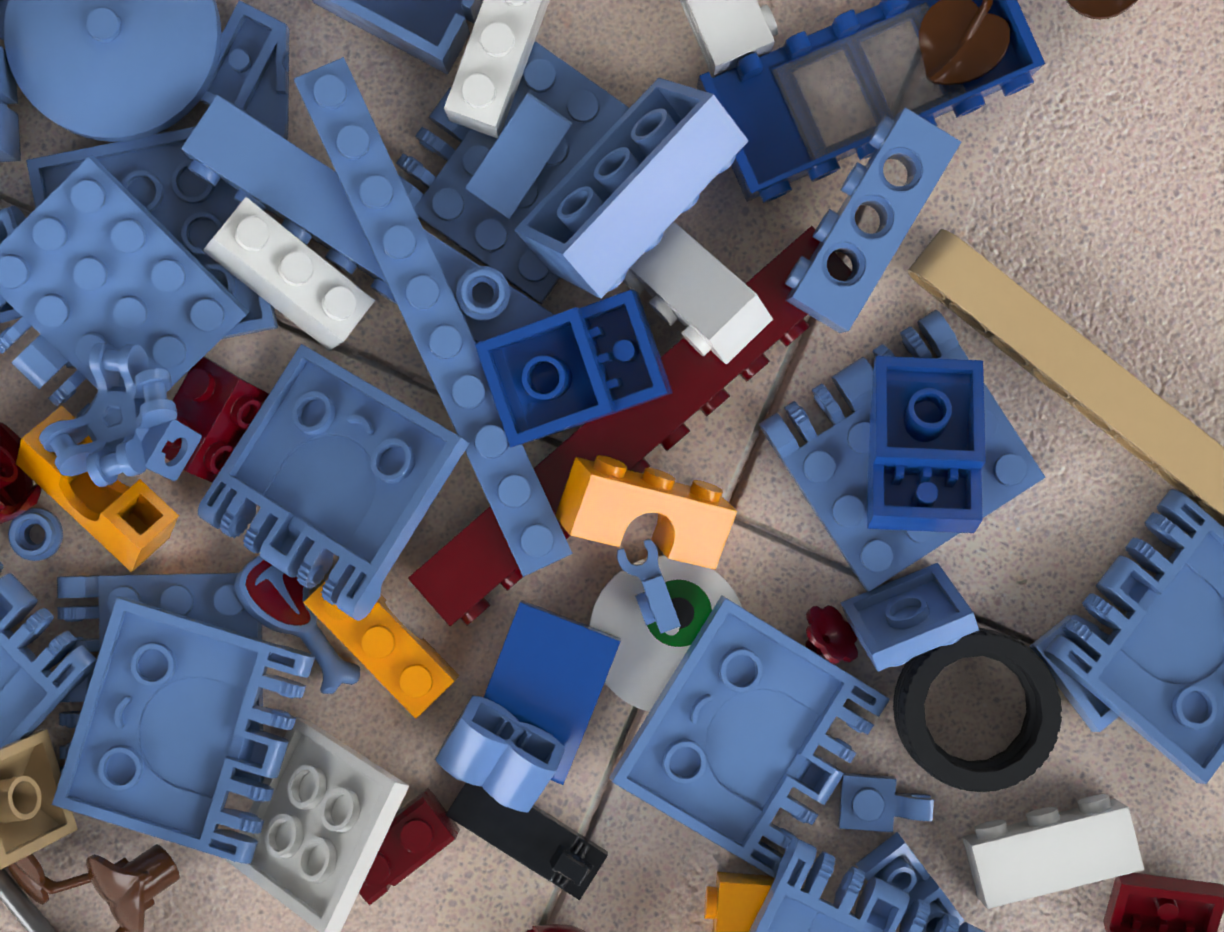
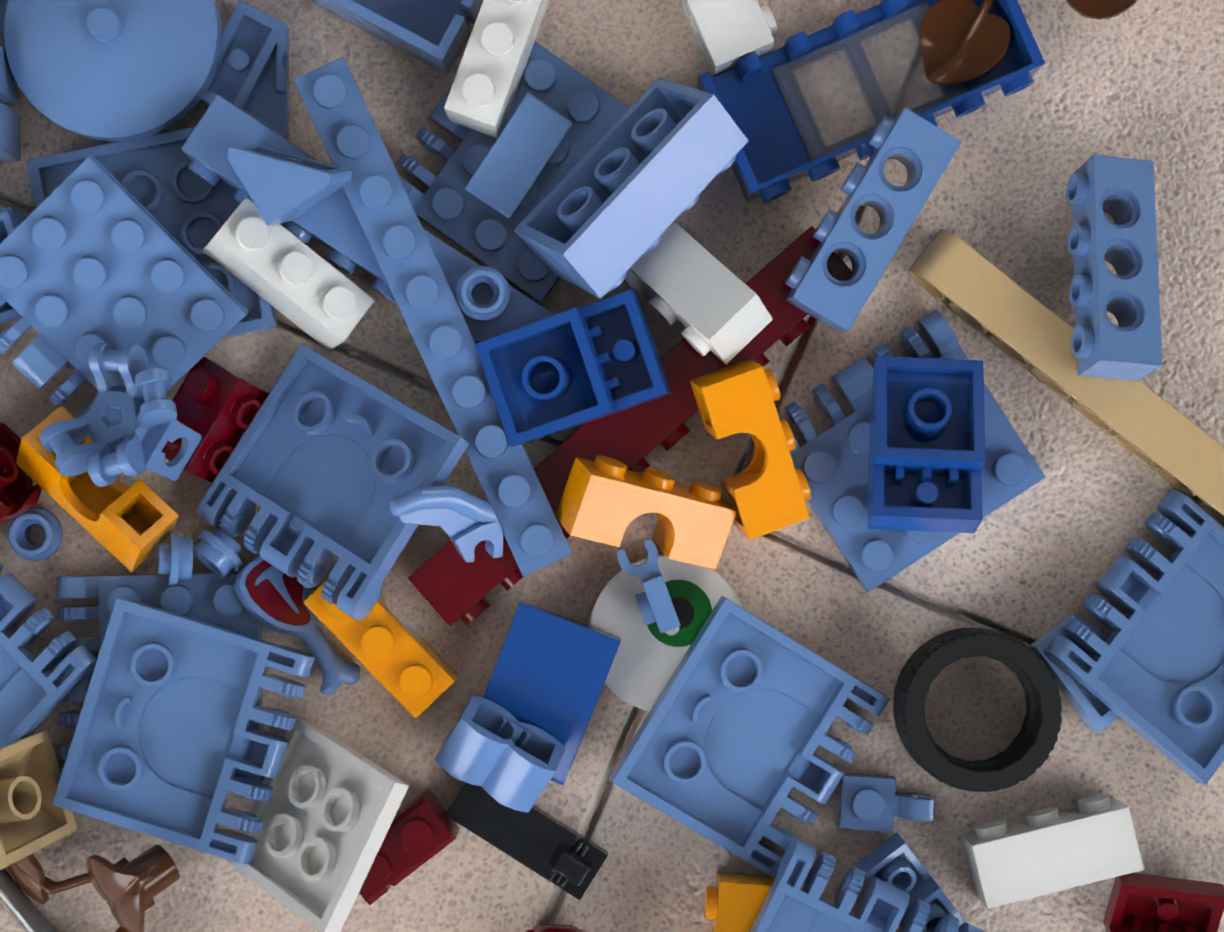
dark red plant [805,605,858,664] -> none
medium blue plate [841,563,979,672] -> none
none -> medium blue plate [157,532,193,585]
none -> medium blue plate [193,529,243,578]
none -> medium blue slope [227,144,353,226]
none -> medium blue piece [390,485,503,562]
none -> light orange arch [689,359,811,540]
none -> medium blue brick [1066,155,1162,381]

